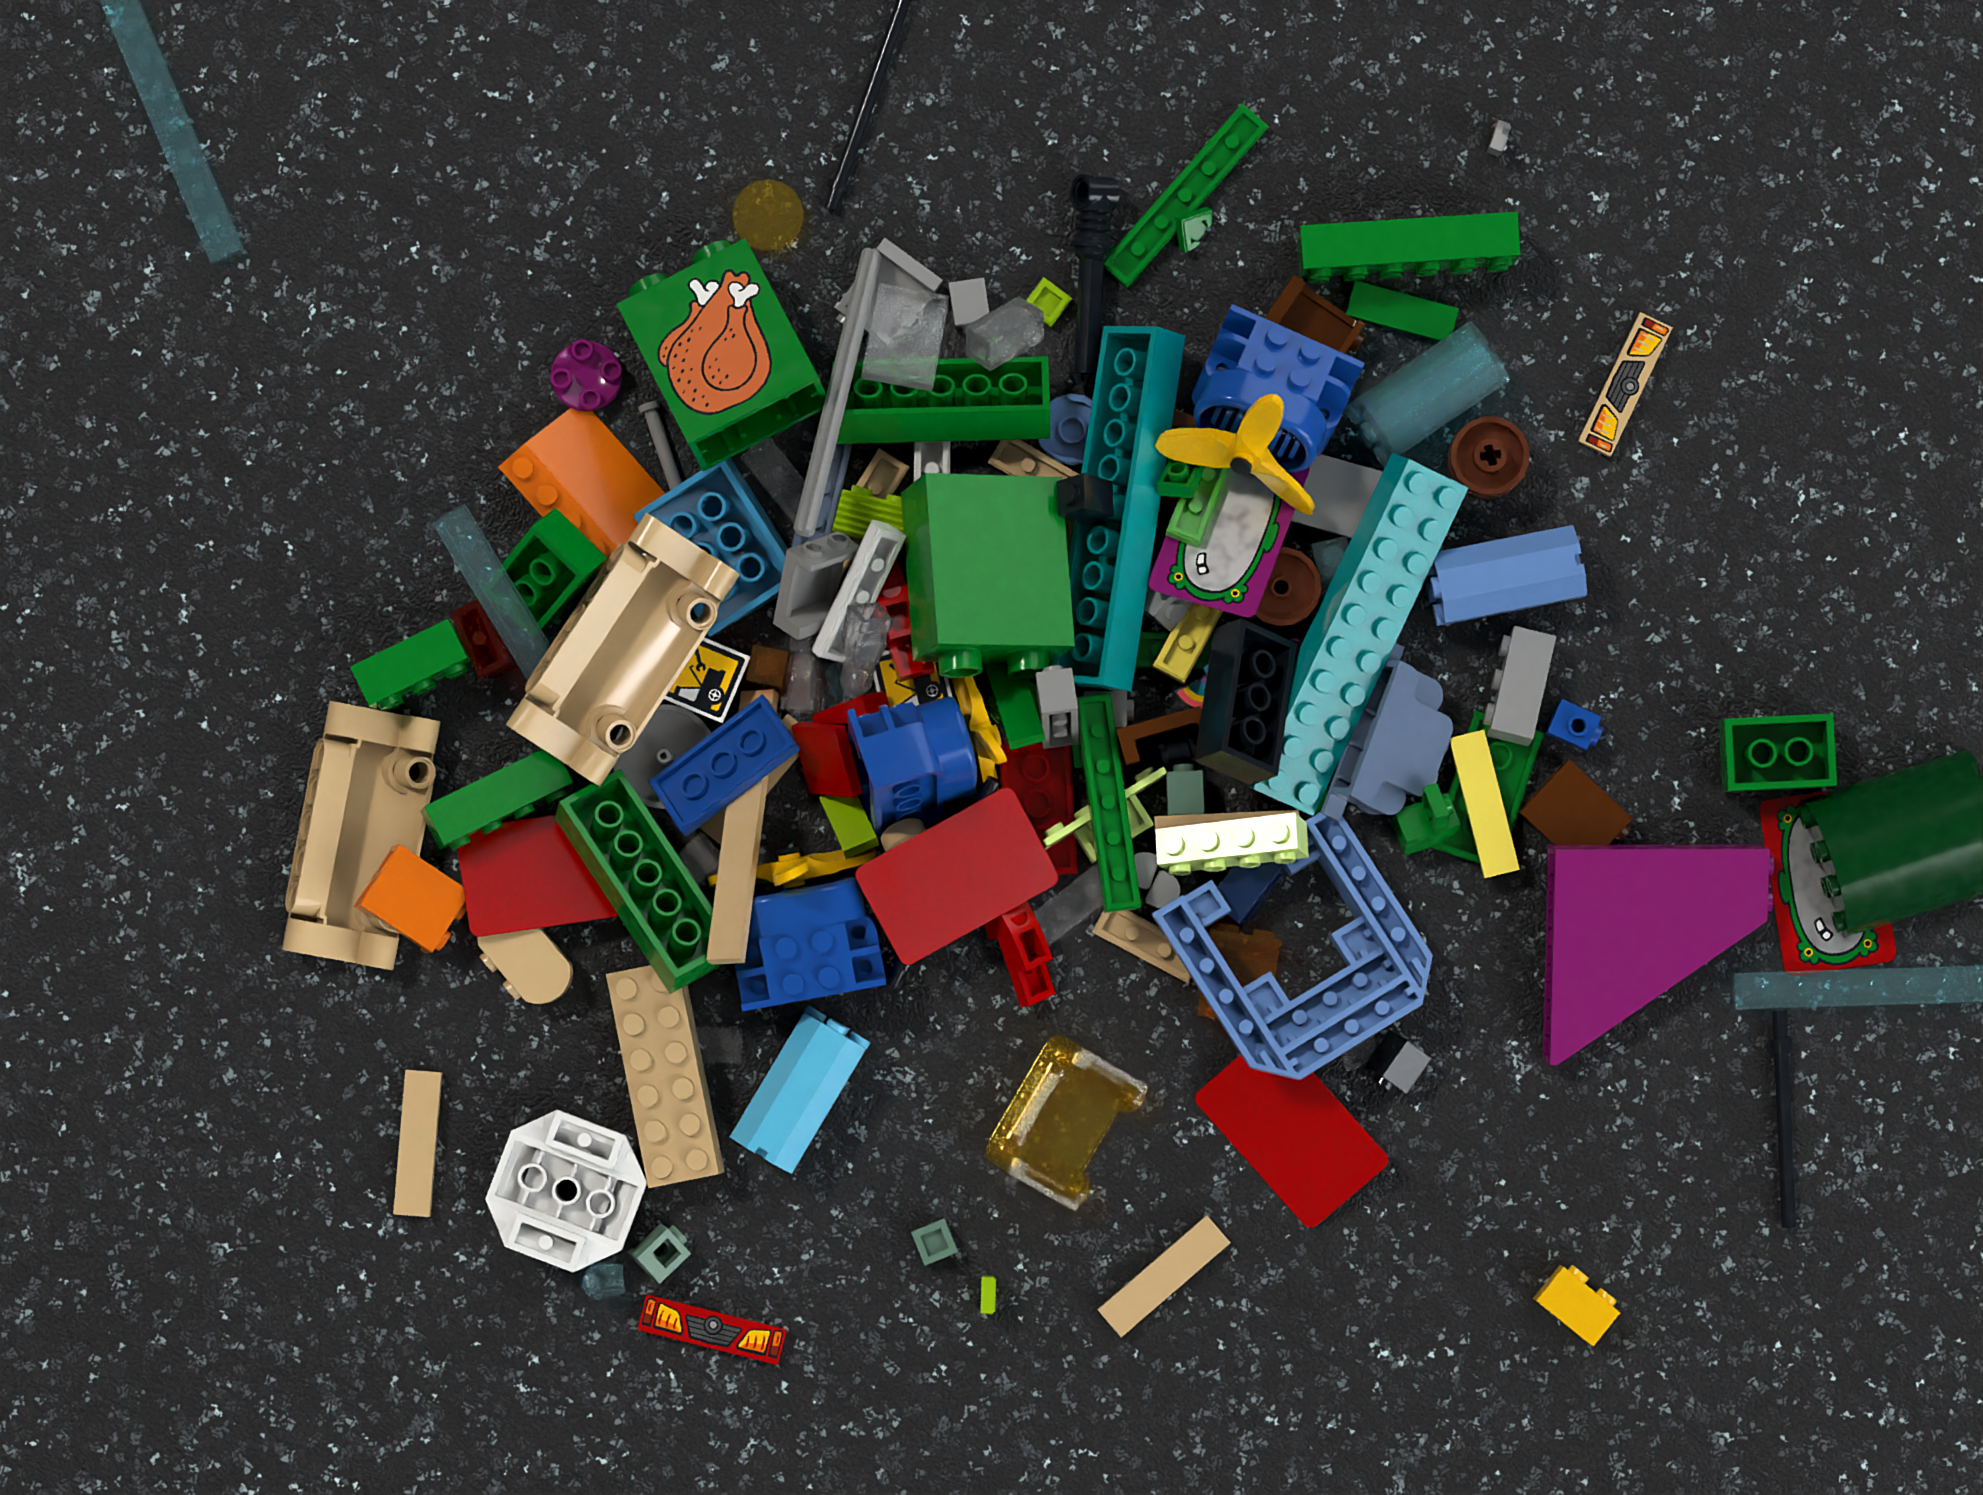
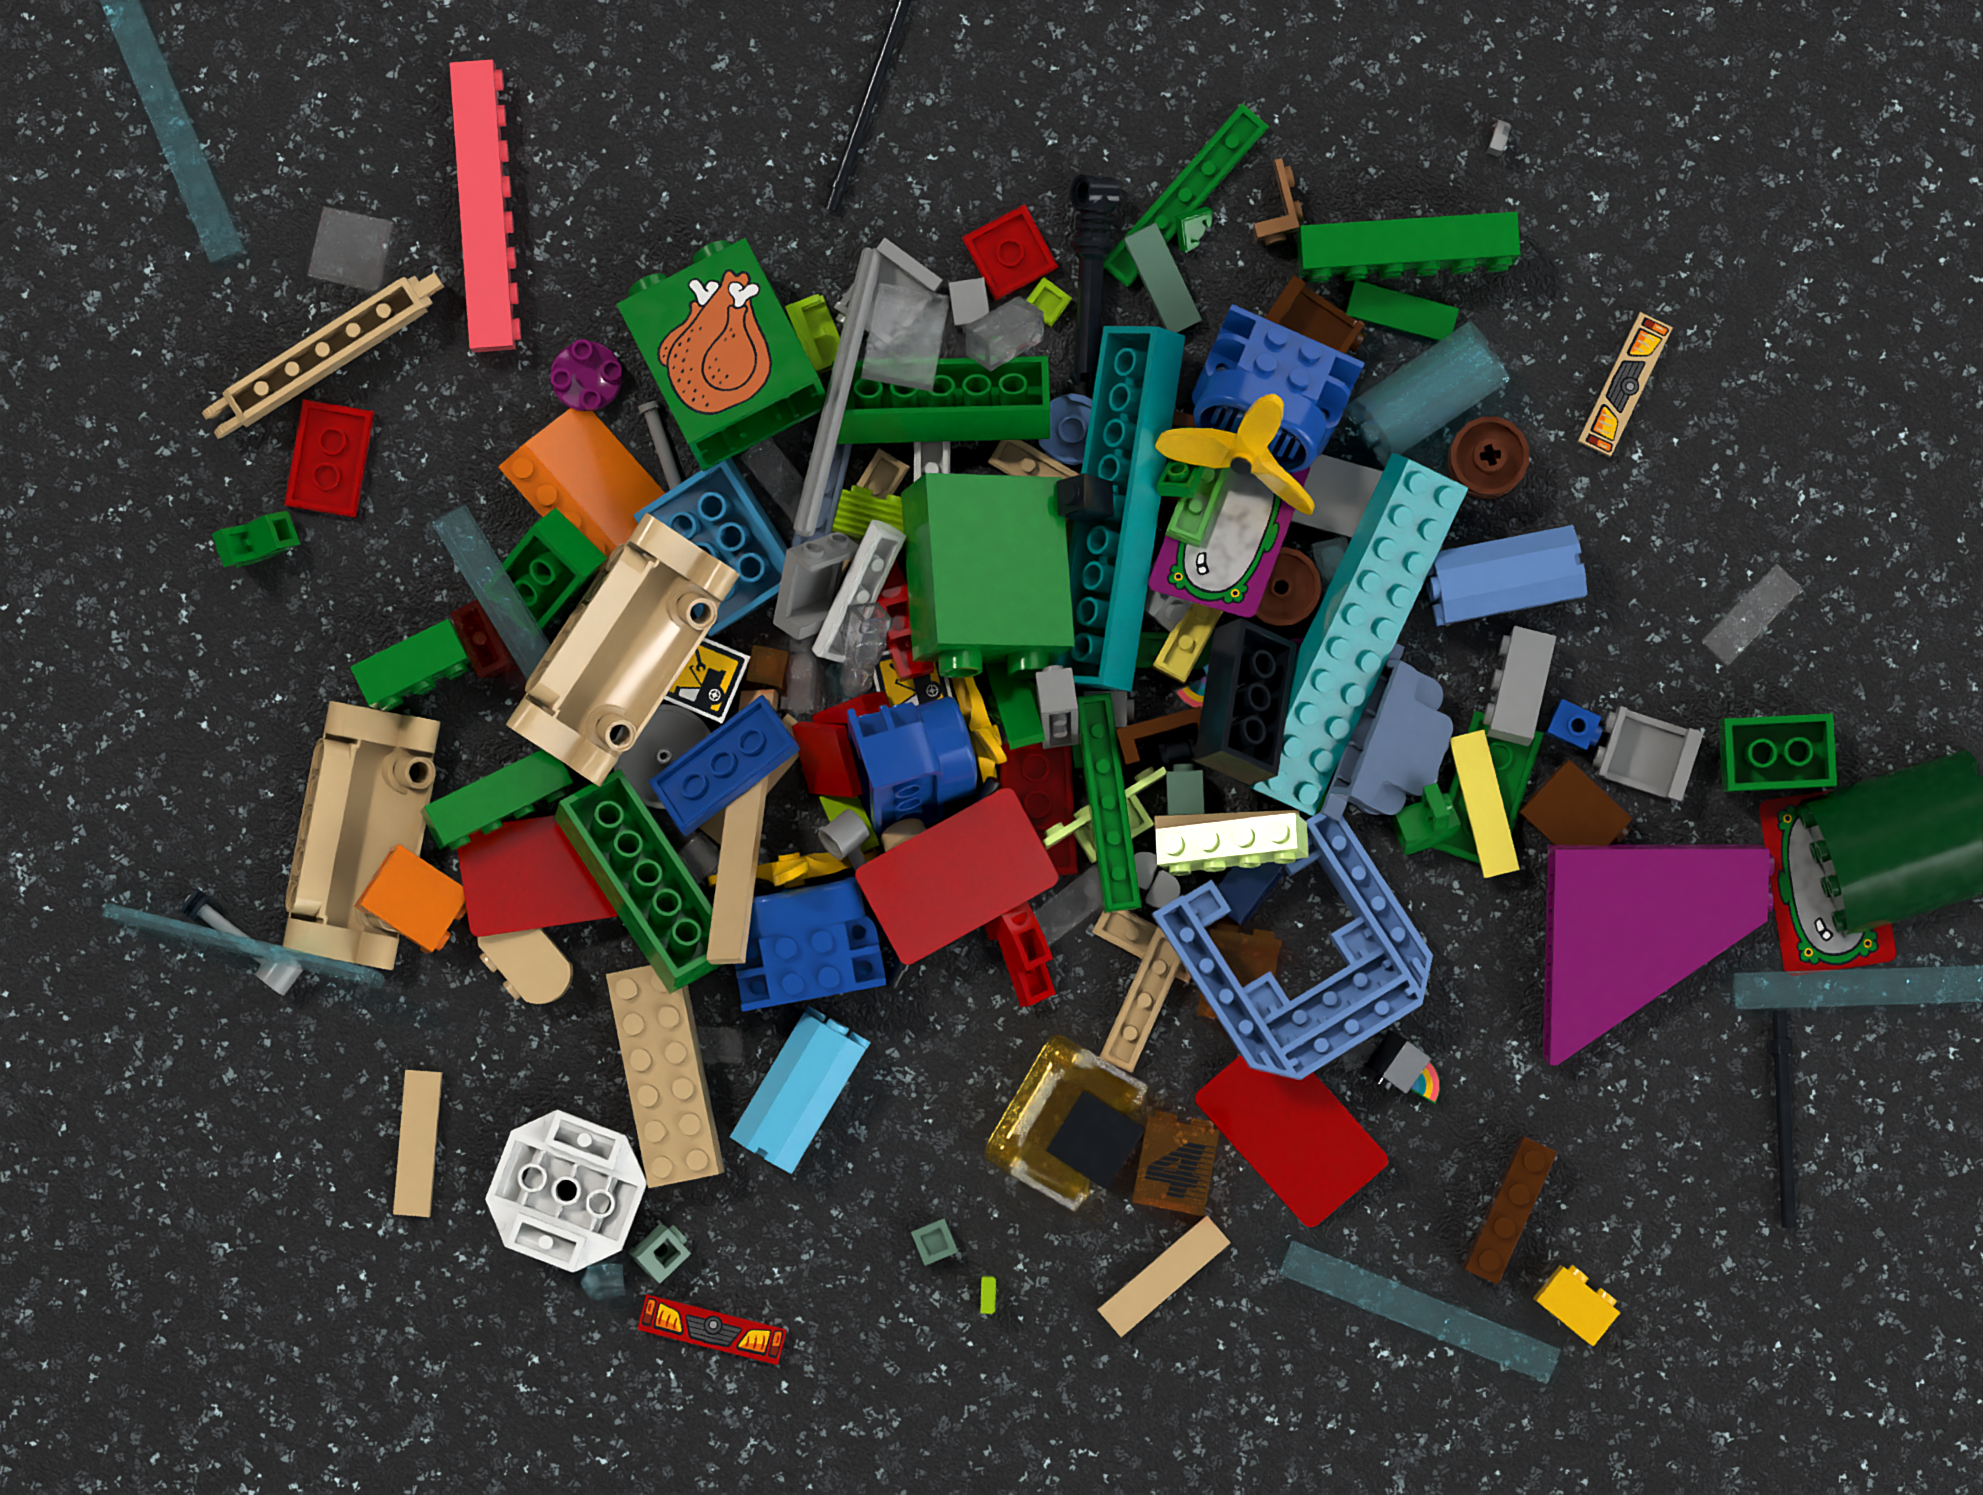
clear yellow tile [732,179,804,252] -> none
none -> clear light blue tile [102,903,385,989]
none -> light grey piece [181,889,306,996]
none -> tan hinge [202,272,444,439]
none -> green brick [212,511,300,568]
none -> red tile [284,399,375,518]
none -> clear tile [307,206,395,293]
none -> coral brick [450,59,521,353]
none -> lime hinge [785,294,840,375]
none -> light grey piece [818,809,886,935]
none -> red tile [962,204,1058,302]
none -> black tile [1046,1089,1146,1190]
none -> tan tile [1099,926,1181,1073]
none -> sand green tile [1122,223,1202,333]
none -> clear orange panel [1131,1111,1220,1216]
none -> medium nougat bracket [1252,158,1304,246]
none -> clear light blue tile [1278,1240,1561,1383]
none -> tile [1410,1061,1440,1104]
none -> reddish brown brick [1461,1136,1557,1284]
none -> light grey panel [1592,706,1704,803]
none -> clear tile [1701,564,1803,666]

